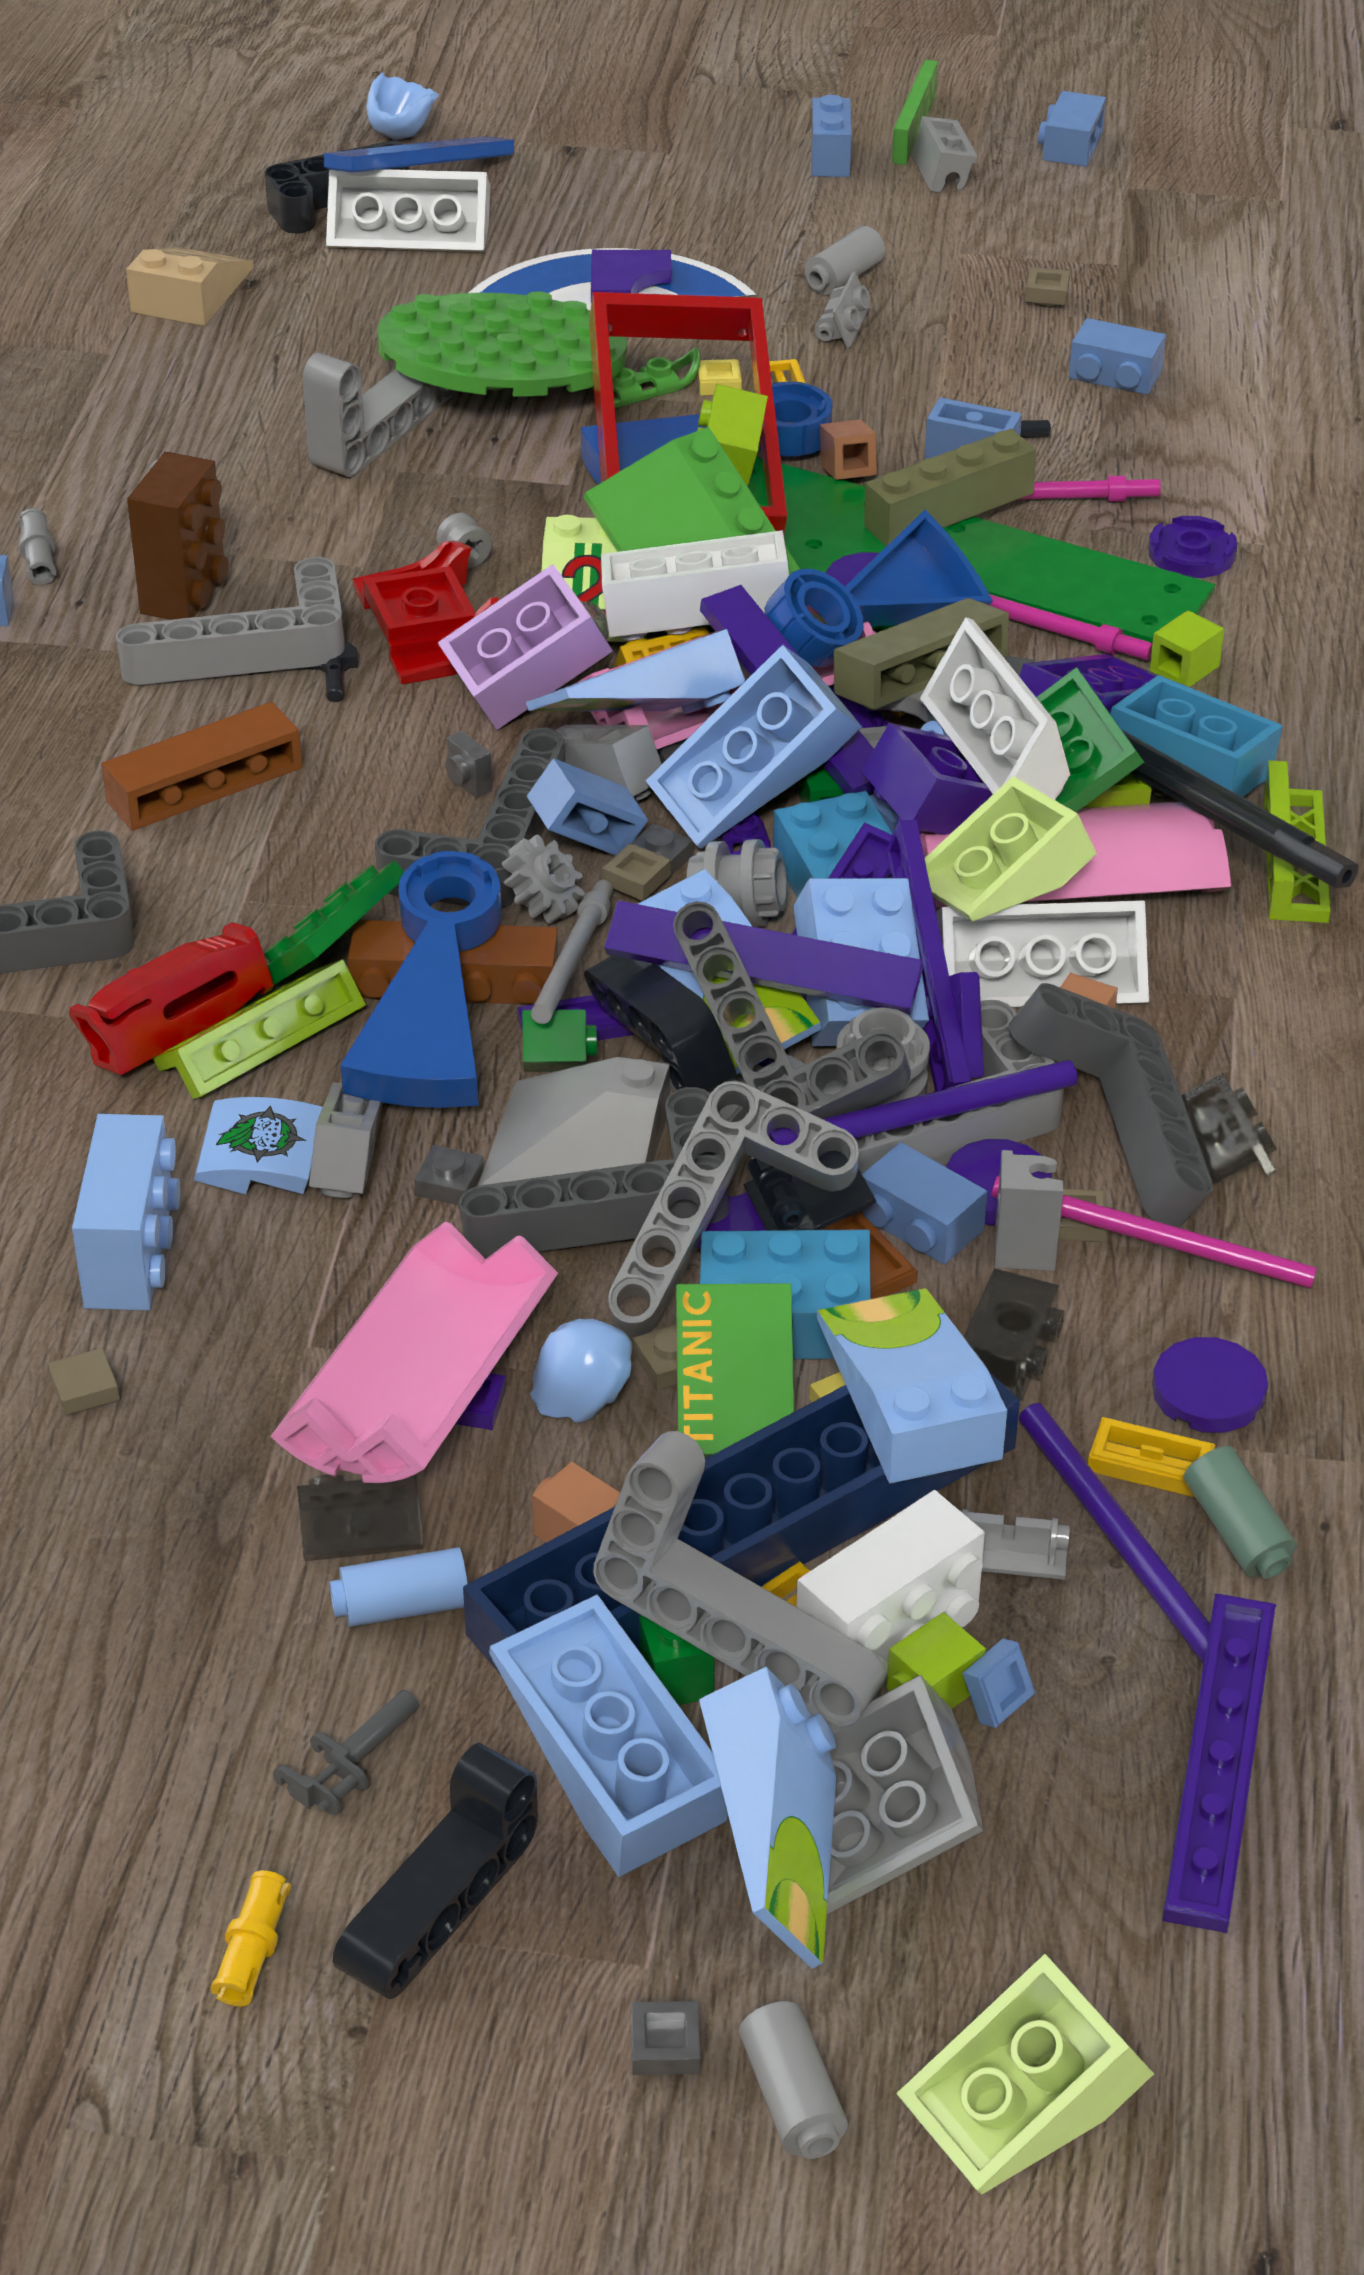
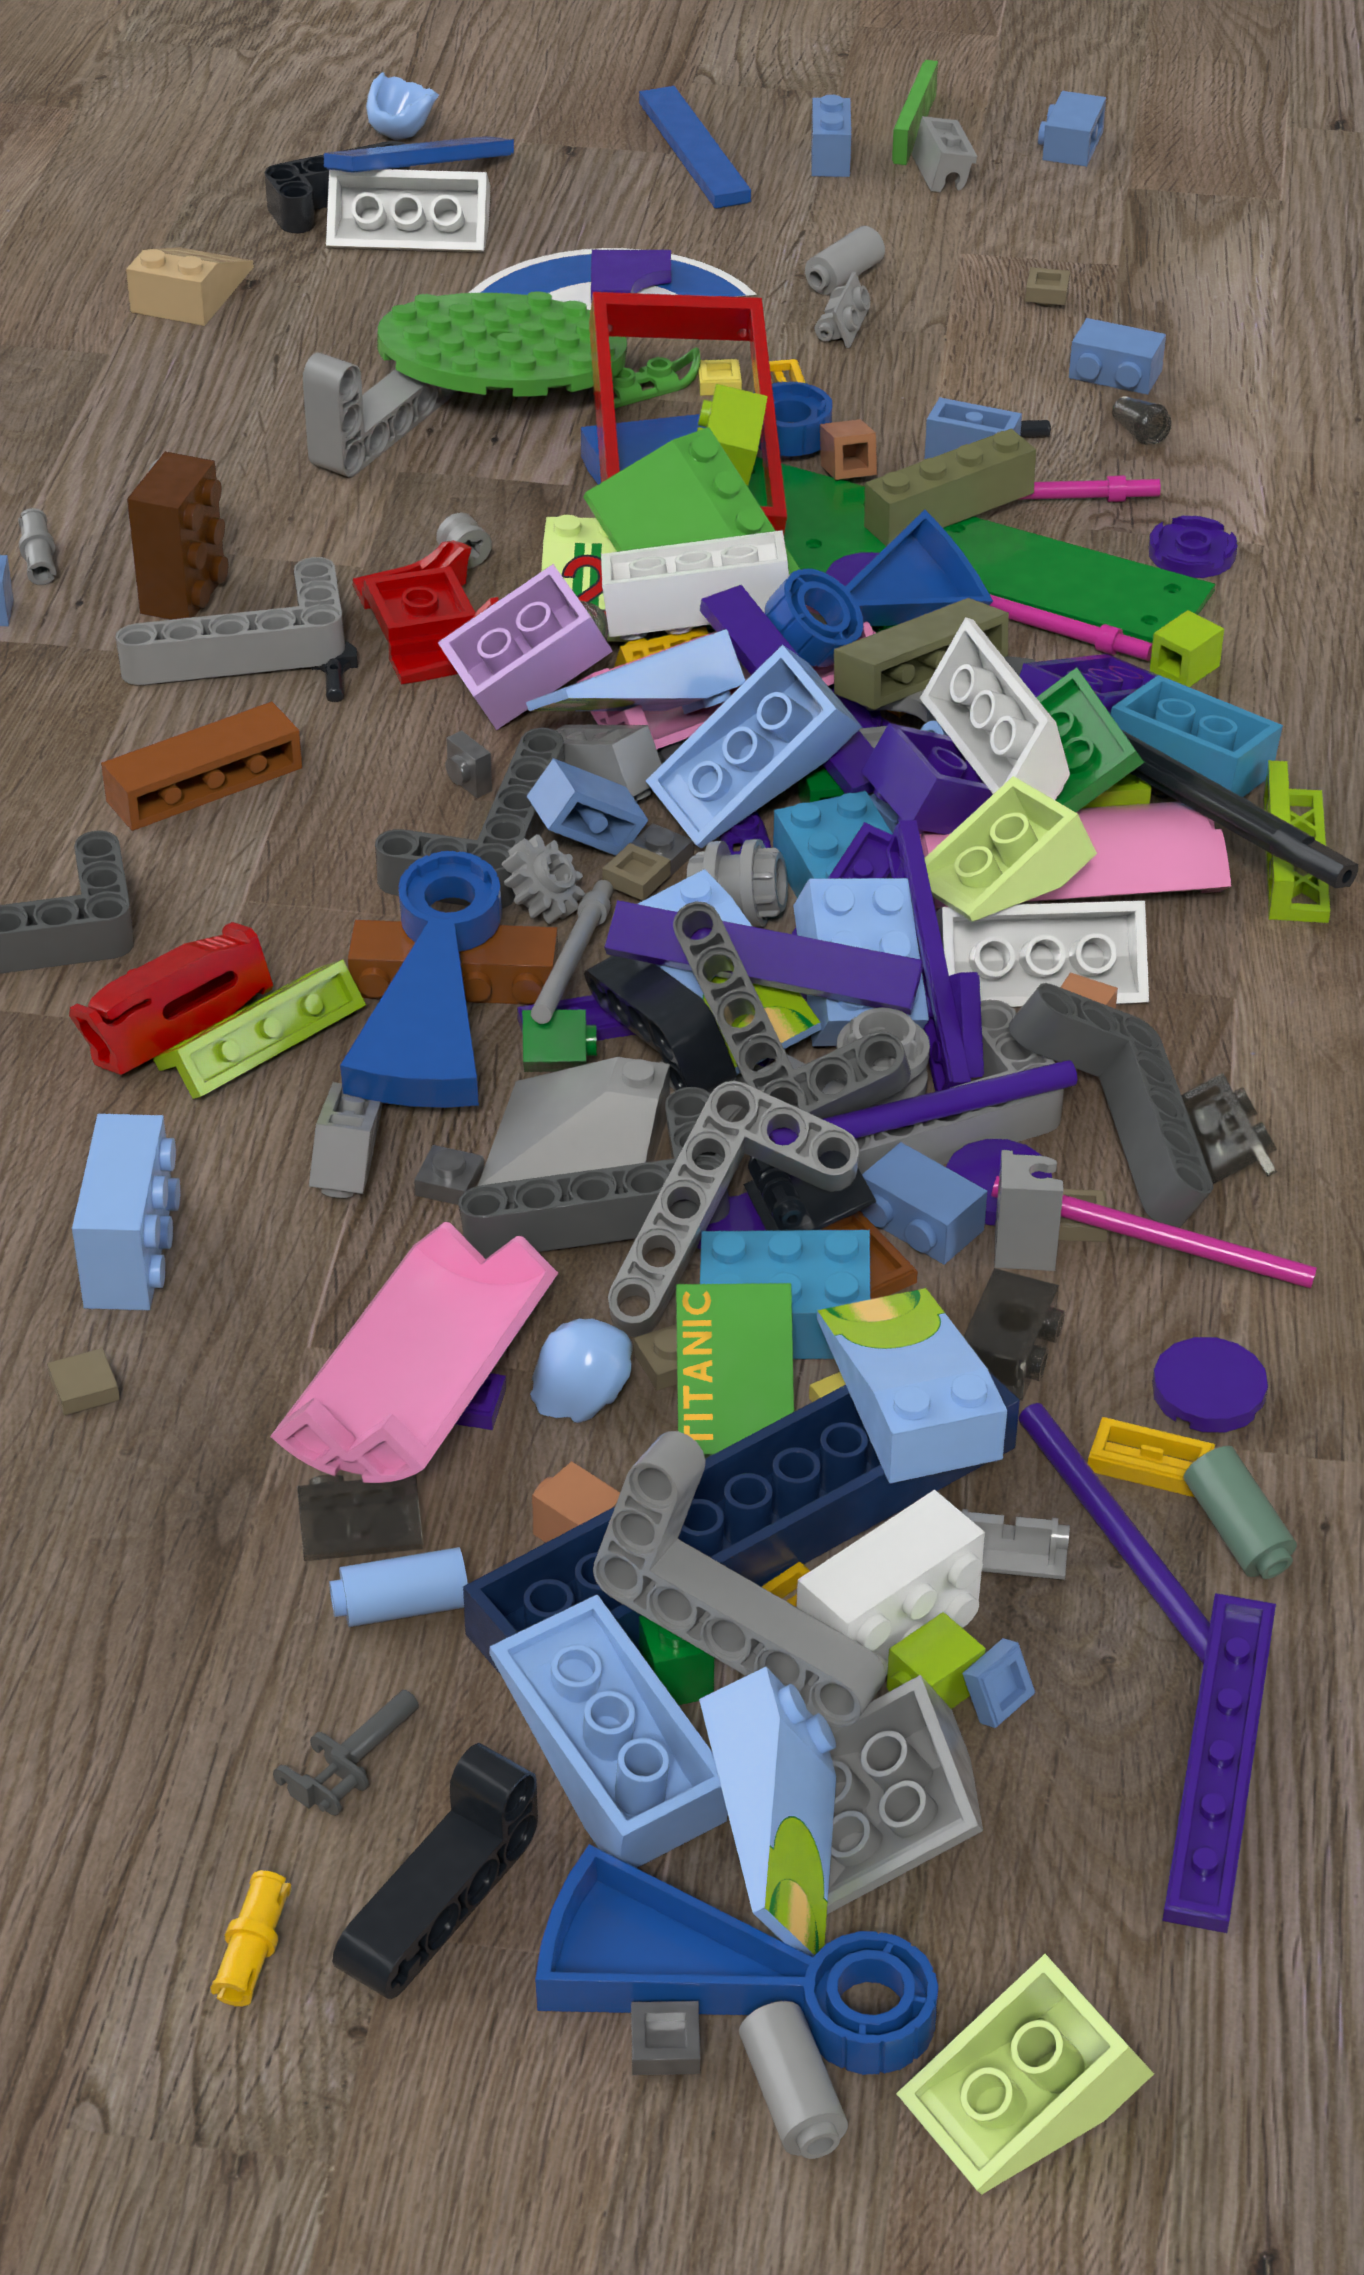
light blue slope [194,1097,323,1195] -> none
green plate [263,860,404,985] -> none
none -> blue piece [535,1844,938,2075]
none -> blue tile [639,86,751,208]
none -> clear smoke cone [1112,396,1172,445]

